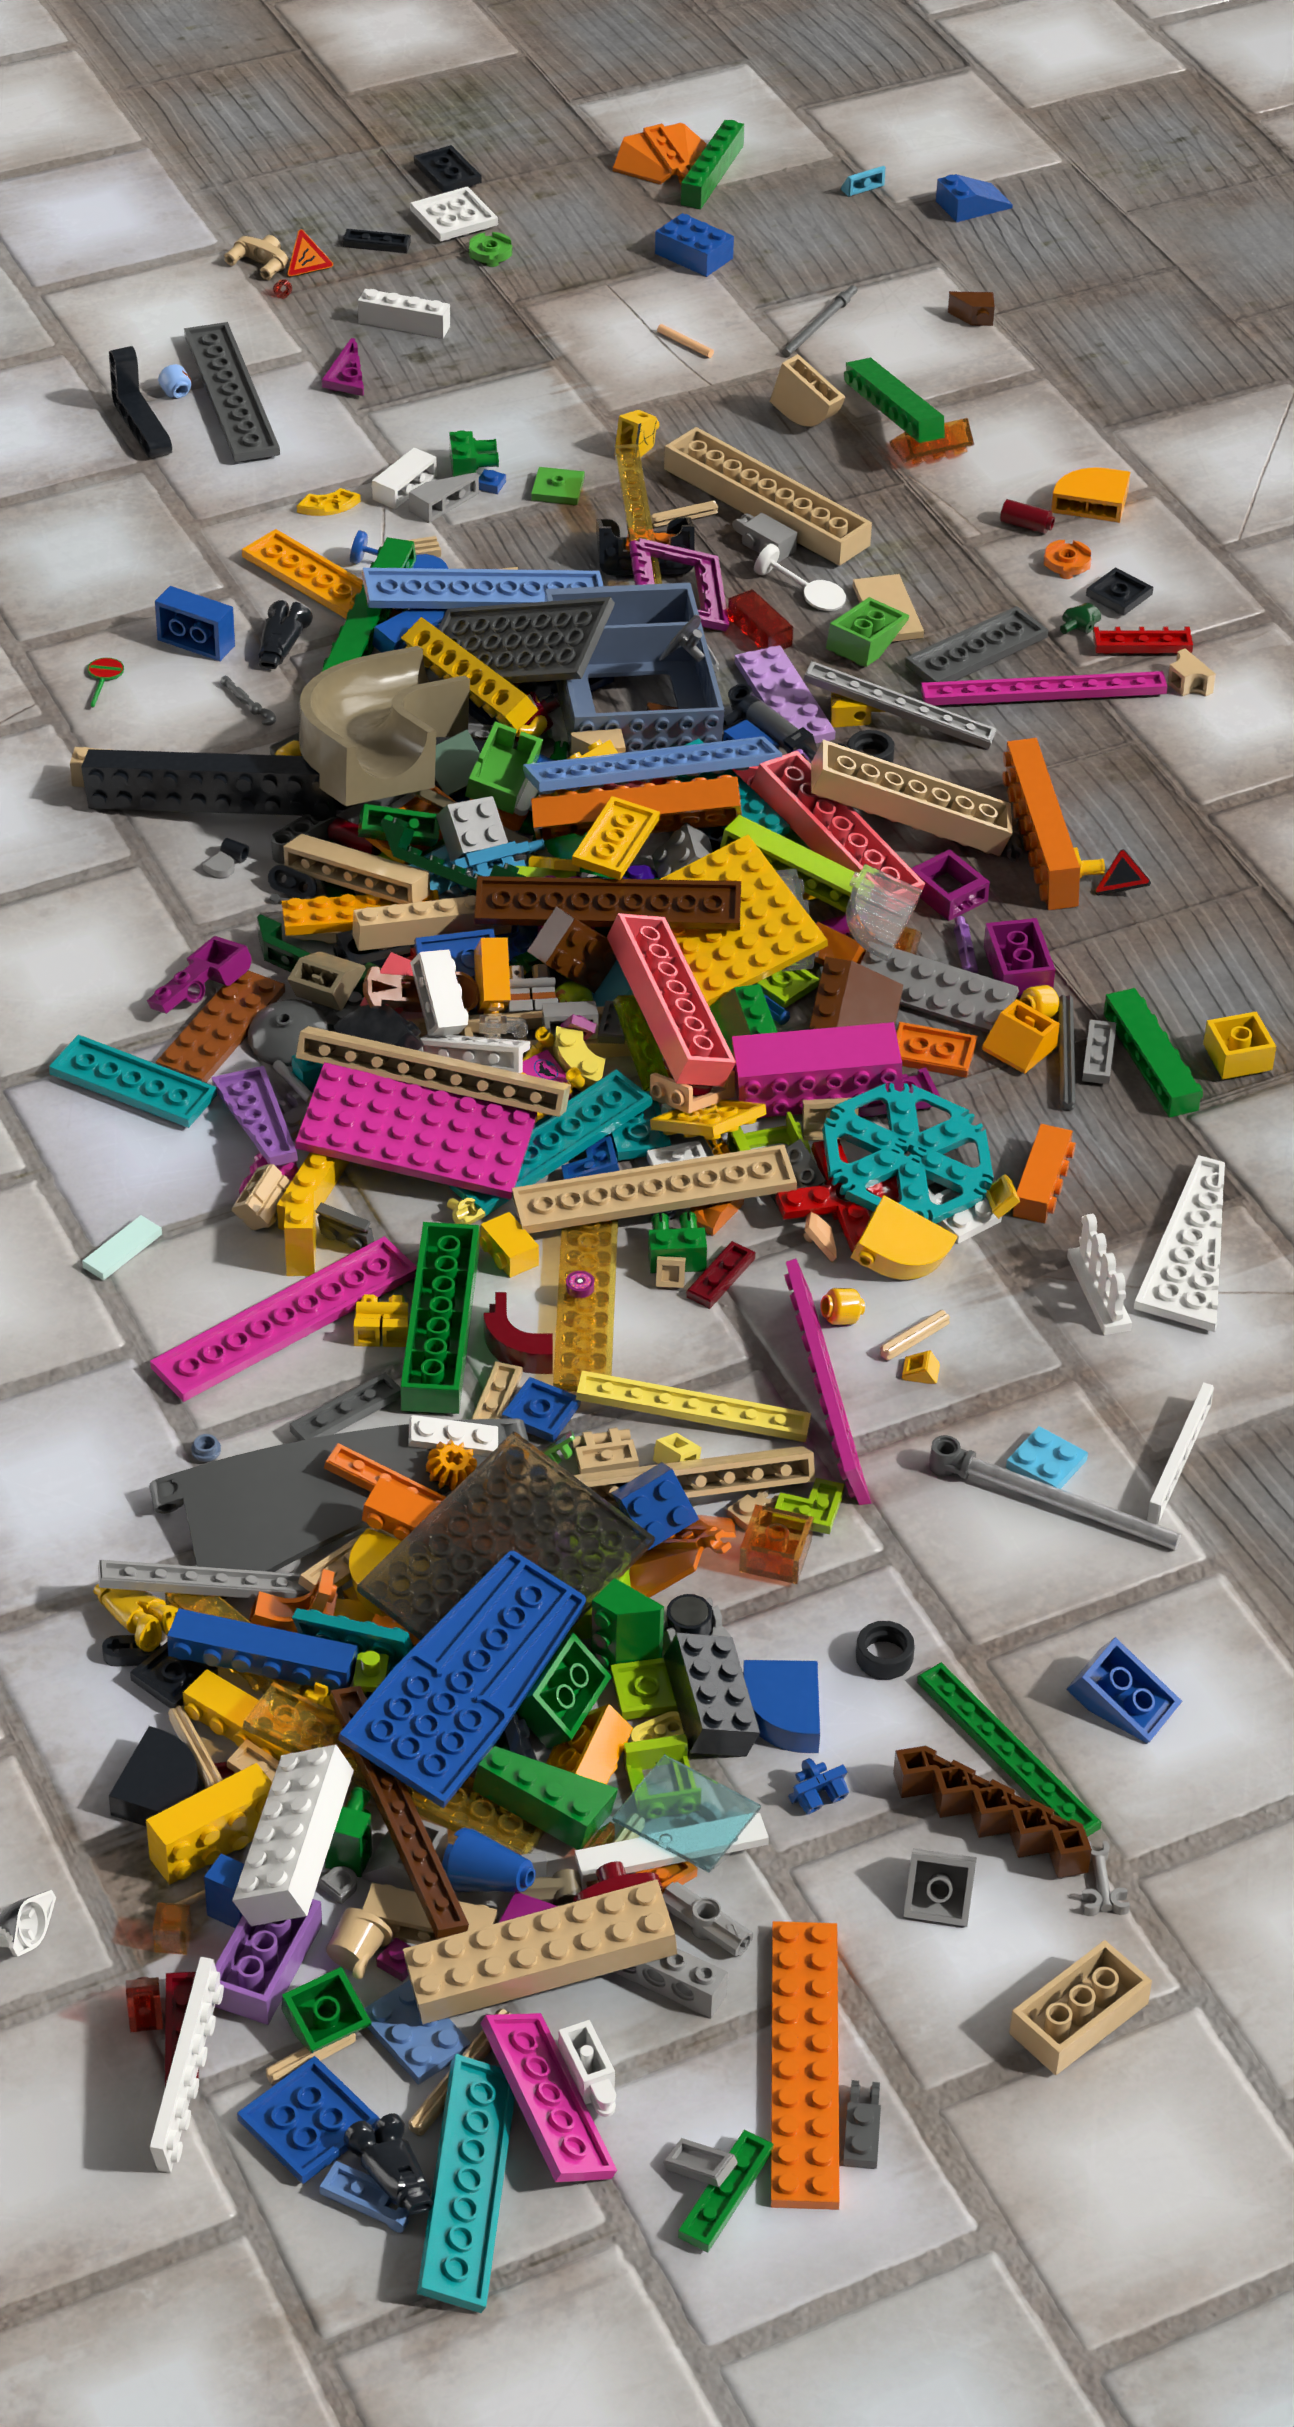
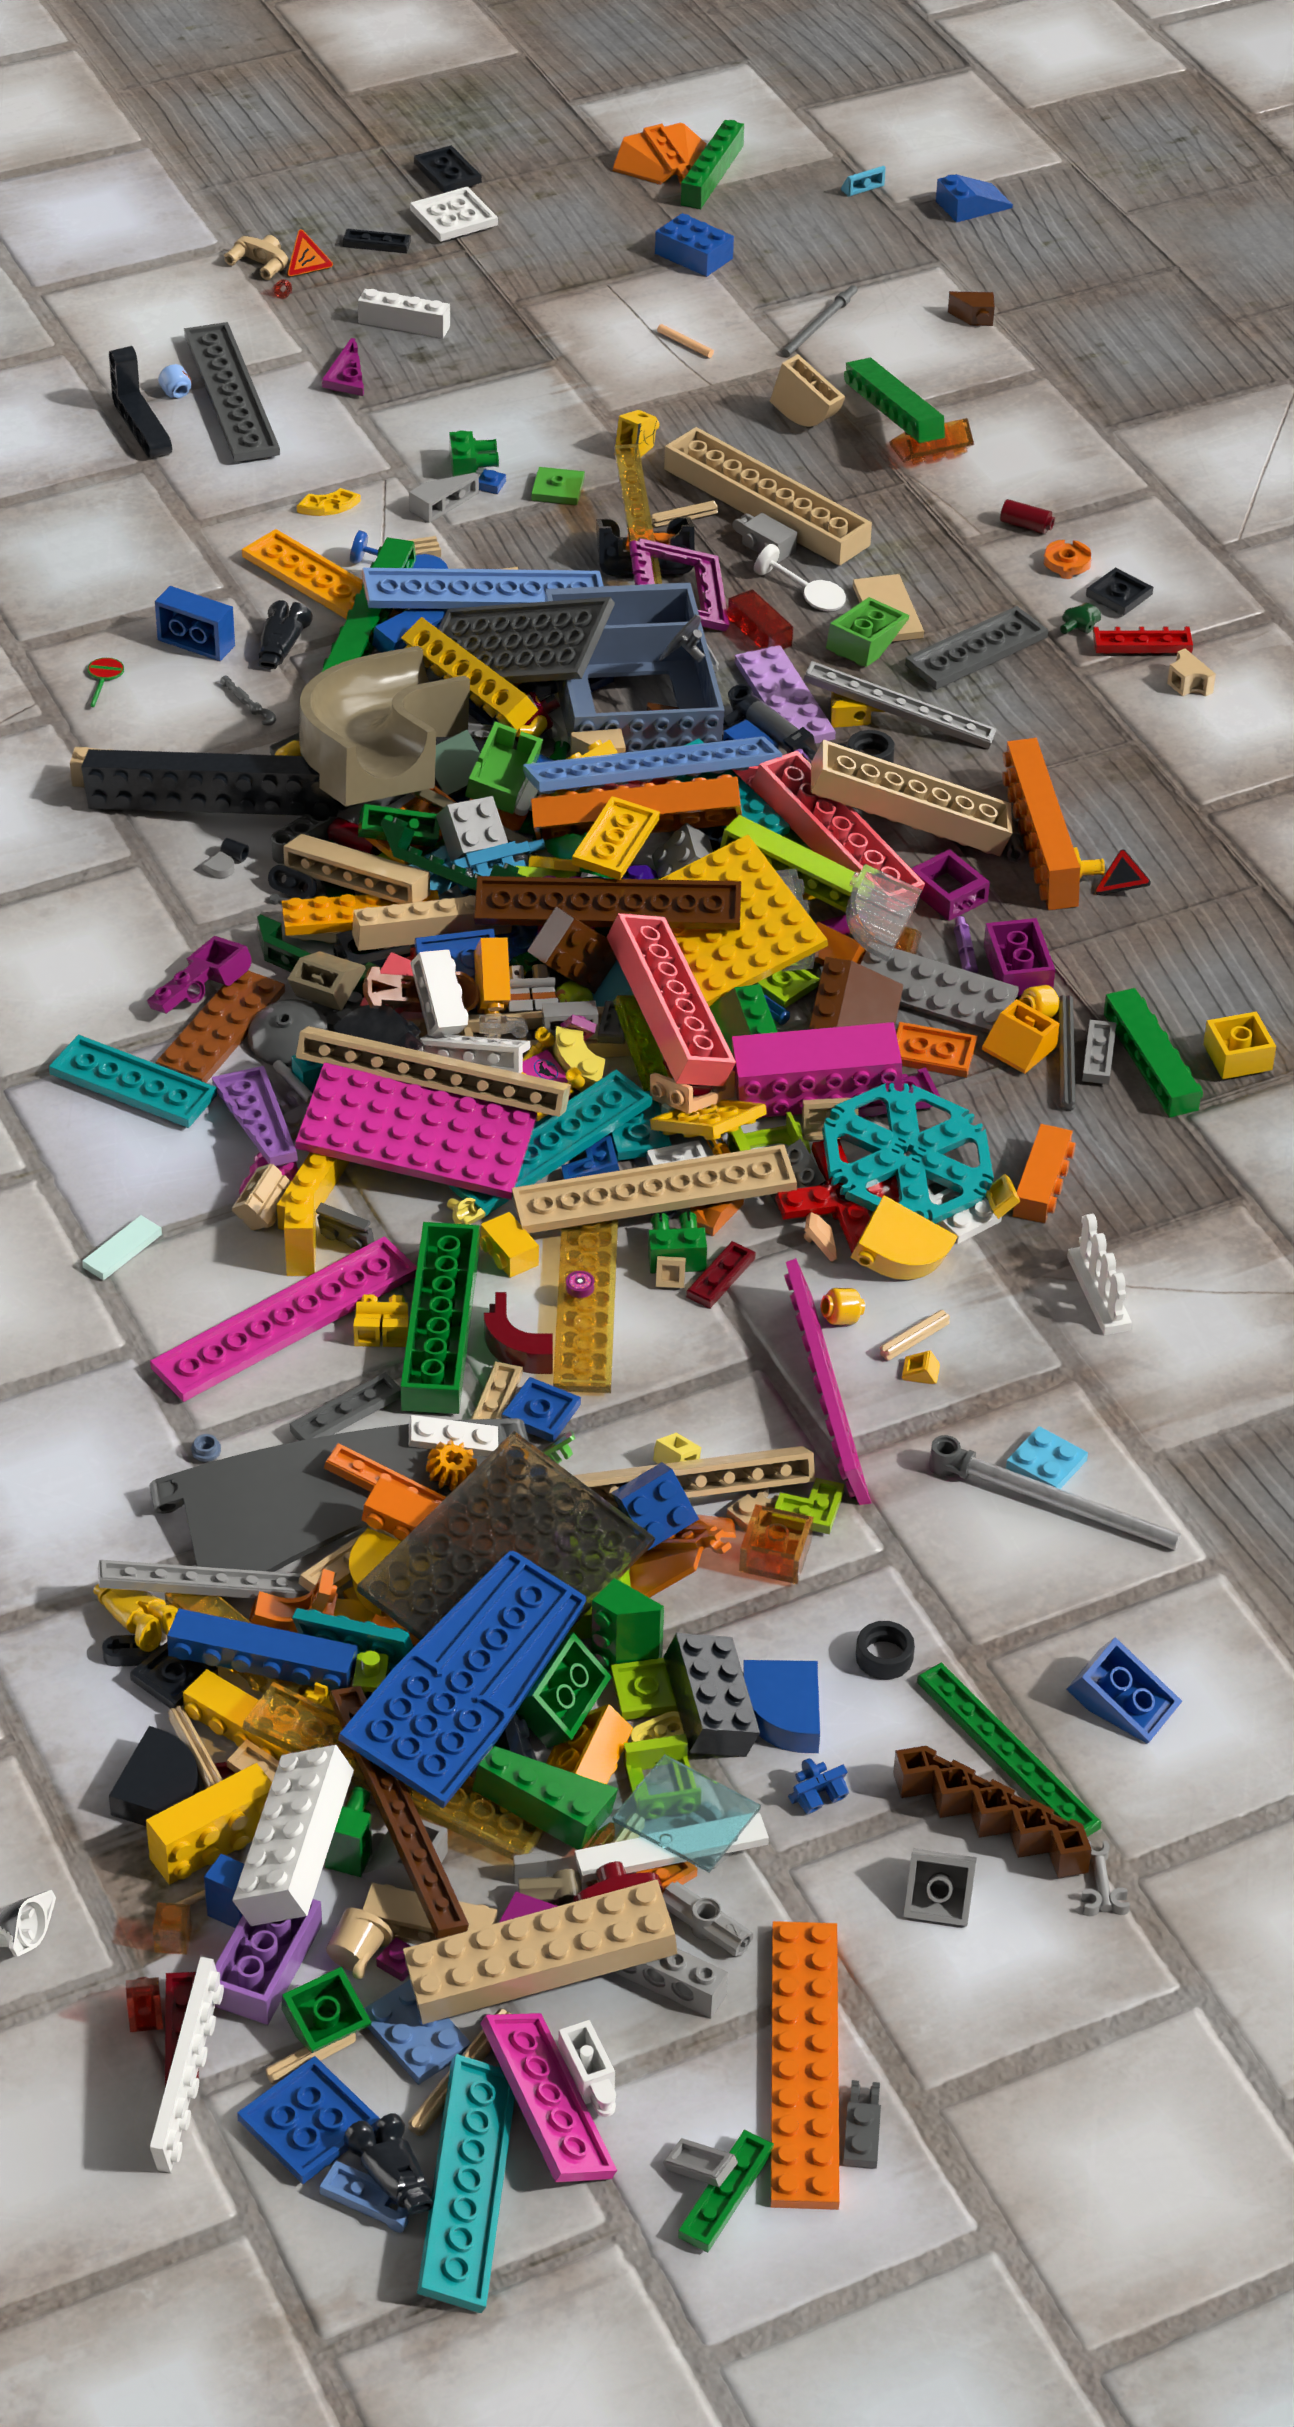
light grey tile [318,1866,357,1904] -> none
white brick [371,448,437,509] -> none
blue cone [442,1827,536,1892] -> none
bright green plate [469,232,512,267] -> none
tan plate [571,1427,639,1474] -> none
light yellow plate [576,1371,811,1442] -> none
piece [663,1594,731,1651] -> none
dark pink plate [921,671,1168,706] -> none
tan brick [1009,1940,1152,2075] -> none
light orange brick [1051,467,1130,523] -> none
white wing [1134,1155,1225,1332] -> none
white tile [1147,1382,1214,1524] -> none

